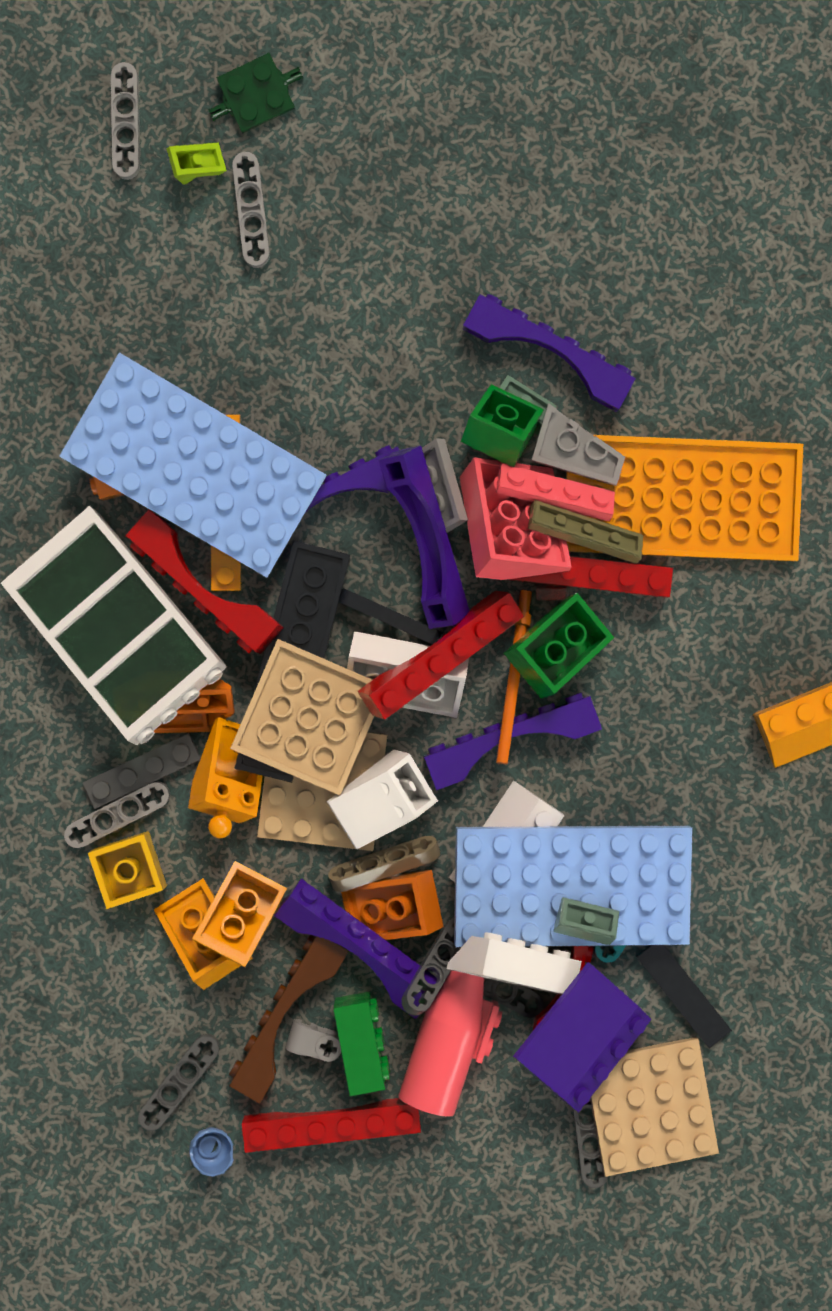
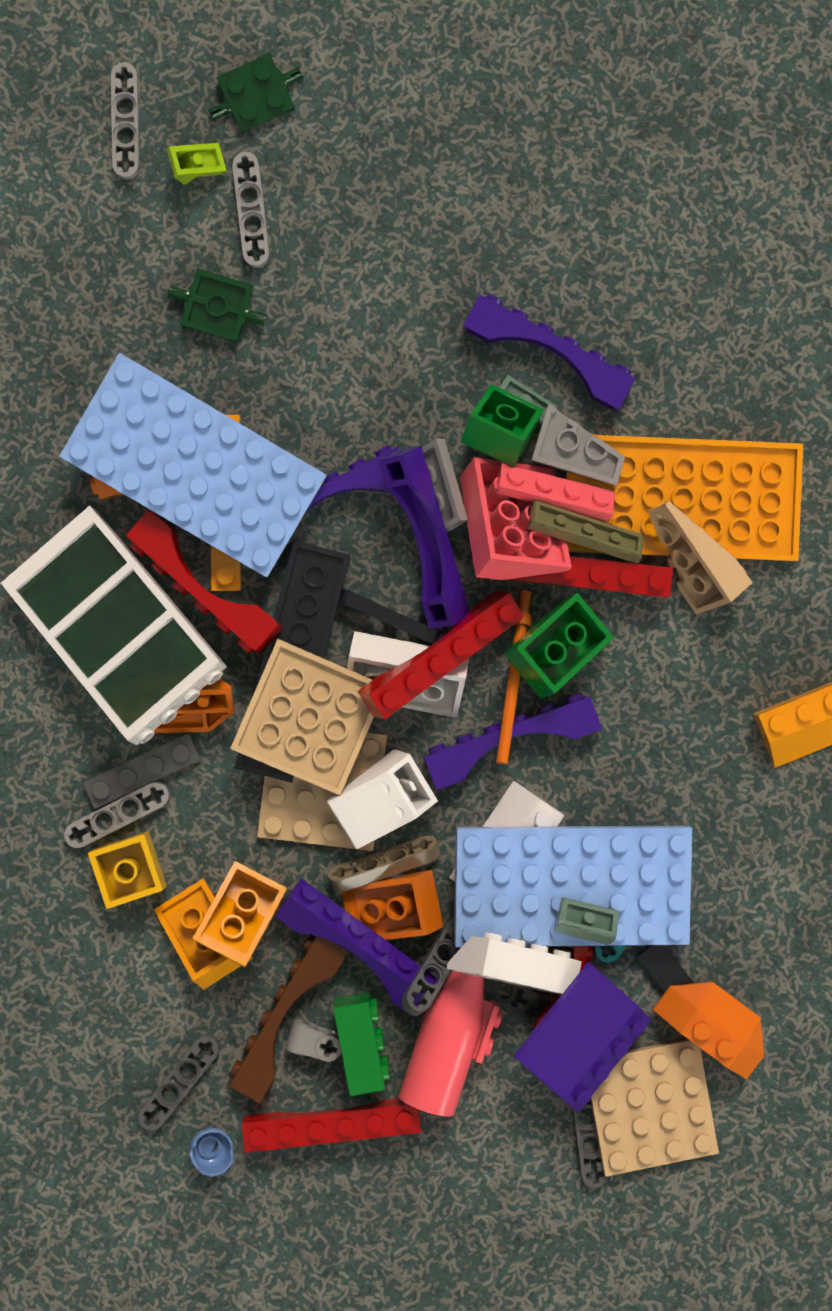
light orange slope [188,717,263,838] -> none
clear red tile [536,585,568,601] -> none
none -> dark green plate [168,268,267,343]
none -> tan wedge [648,501,752,615]
none -> orange wedge [653,982,764,1079]

